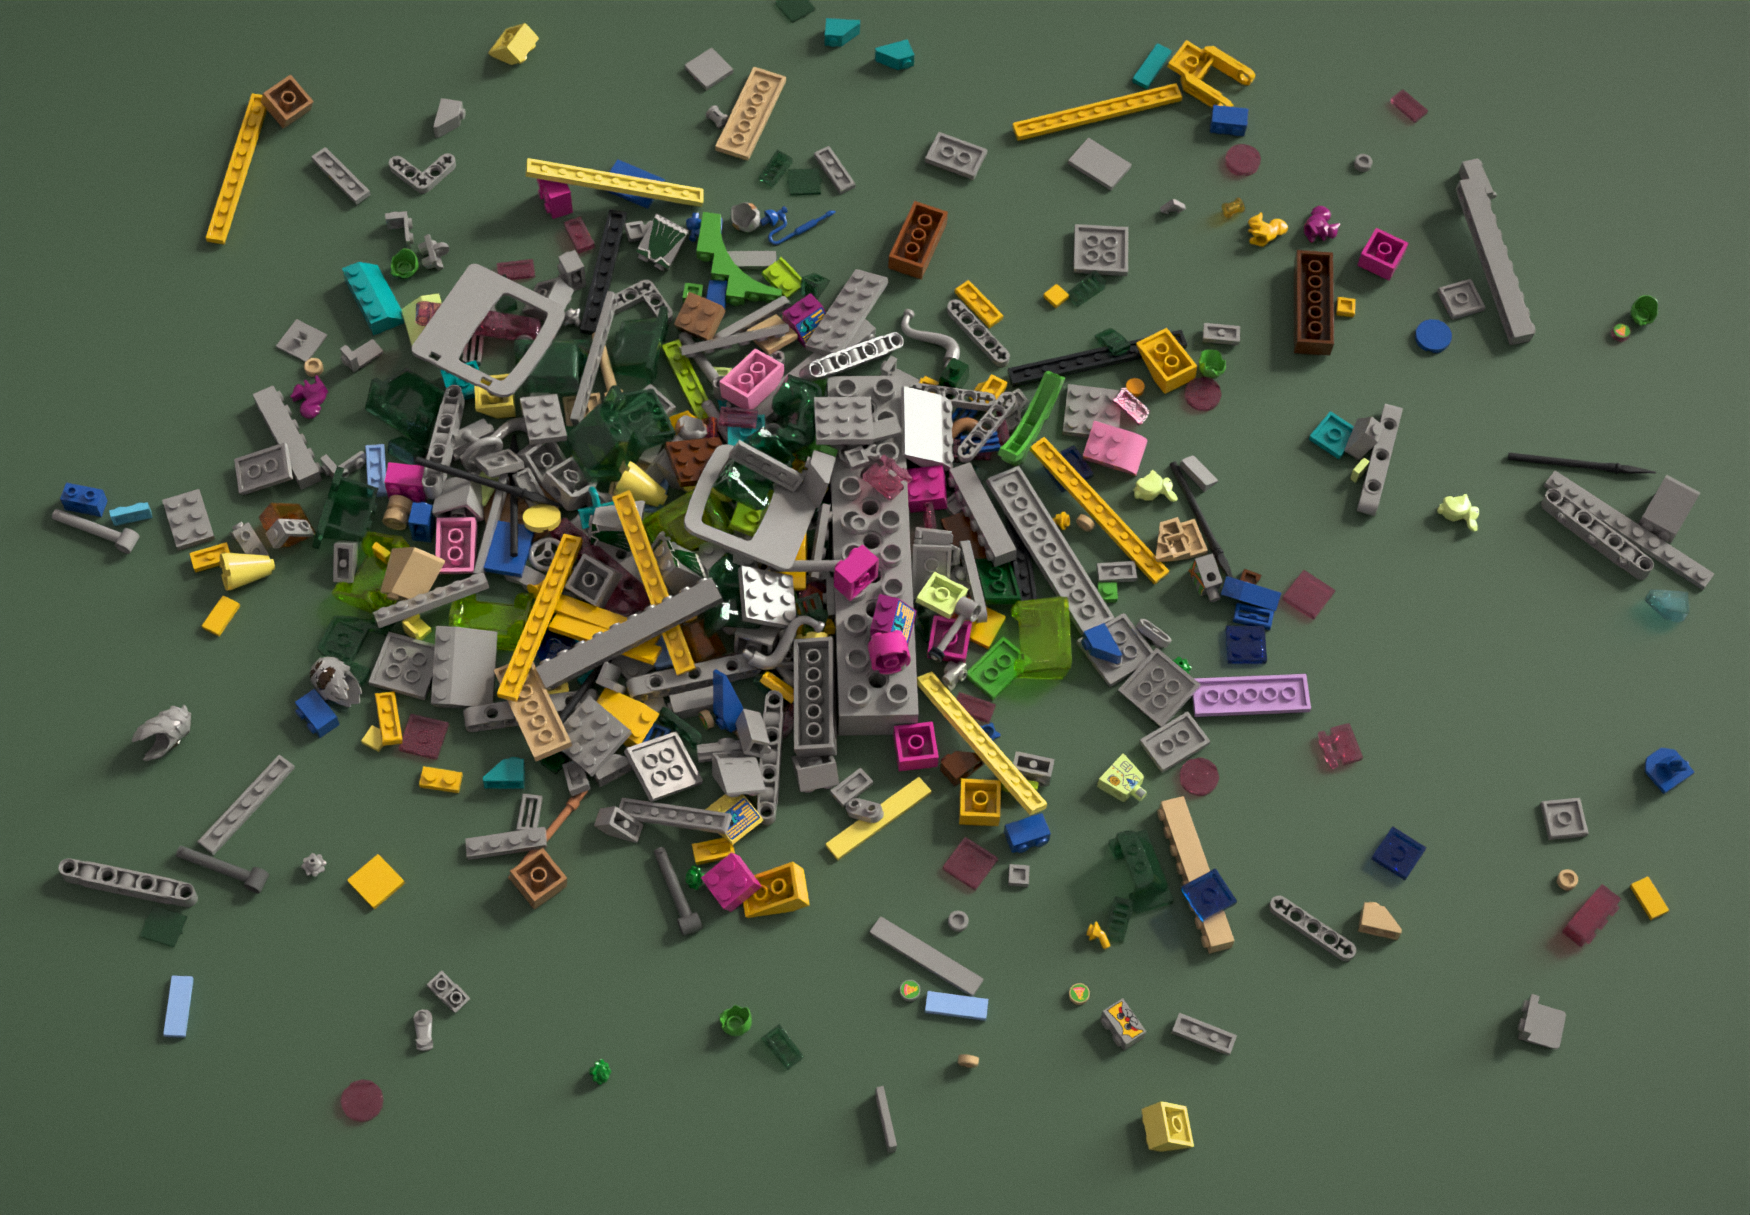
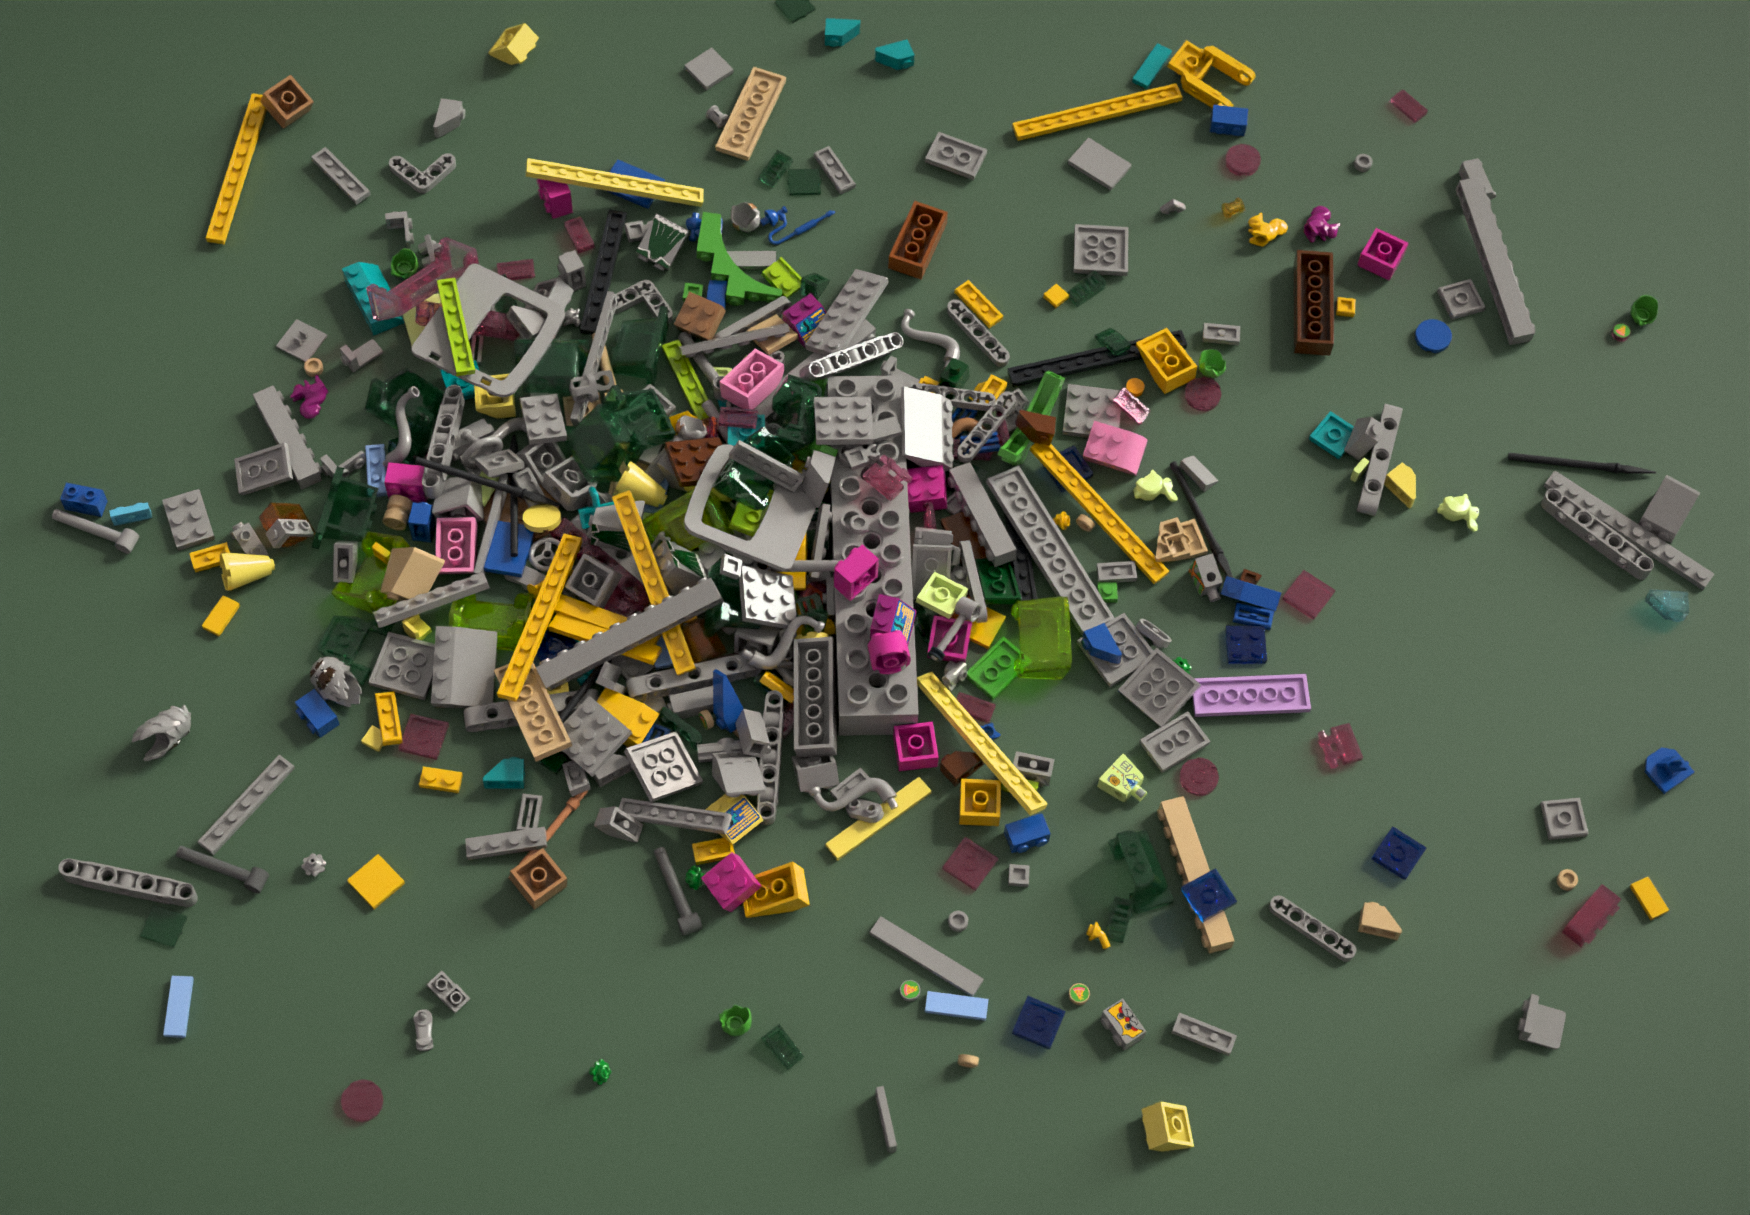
none -> clear pink windscreen [366,237,479,321]
none -> light grey animal [383,386,420,468]
none -> lime plate [437,278,475,376]
none -> light grey slope [506,305,546,344]
none -> light grey piece [569,370,614,403]
none -> tile [720,554,742,580]
none -> light grey animal [808,778,898,812]
none -> clear blue plate [1012,996,1066,1050]
none -> reddish brown slope [1015,410,1056,446]
none -> light yellow slope [1384,462,1416,509]

